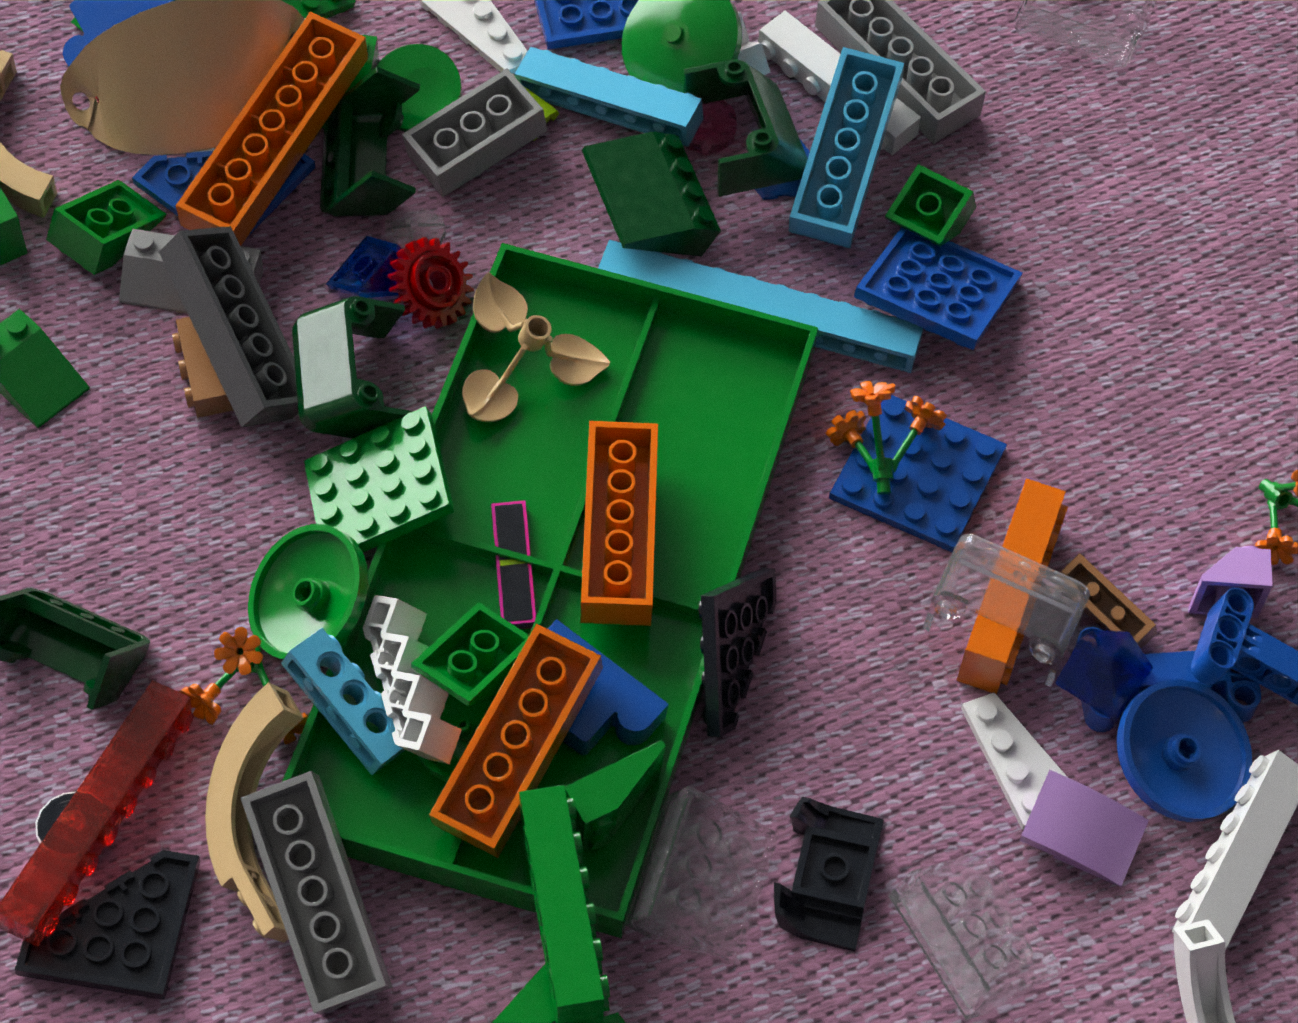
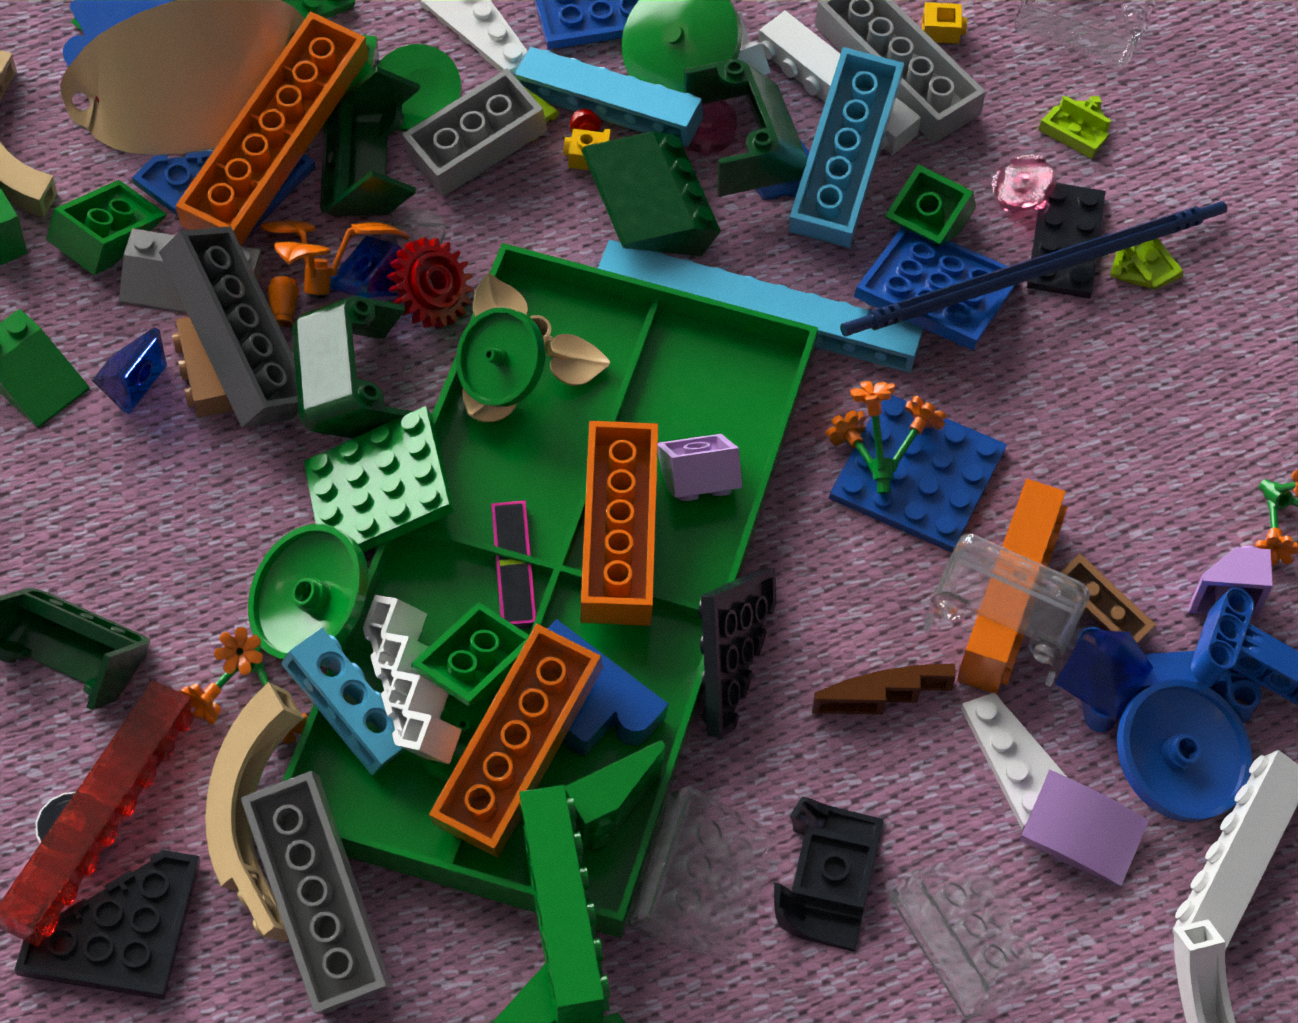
none -> clear blue slope [92,327,167,414]
none -> orange plant [260,220,409,295]
none -> orange cone [267,276,300,327]
none -> green piece [456,307,545,407]
none -> yellow brick [563,129,611,170]
none -> red plate [570,108,601,133]
none -> lavender slope [657,434,742,501]
none -> reddish brown slope [812,664,956,715]
none -> dark blue axle [840,201,1227,337]
none -> yellow brick [921,2,967,44]
none -> clear pink plate [991,154,1056,211]
none -> black plate [1026,180,1106,299]
none -> lime slope [1038,96,1111,159]
none -> lime slope [1110,238,1183,289]

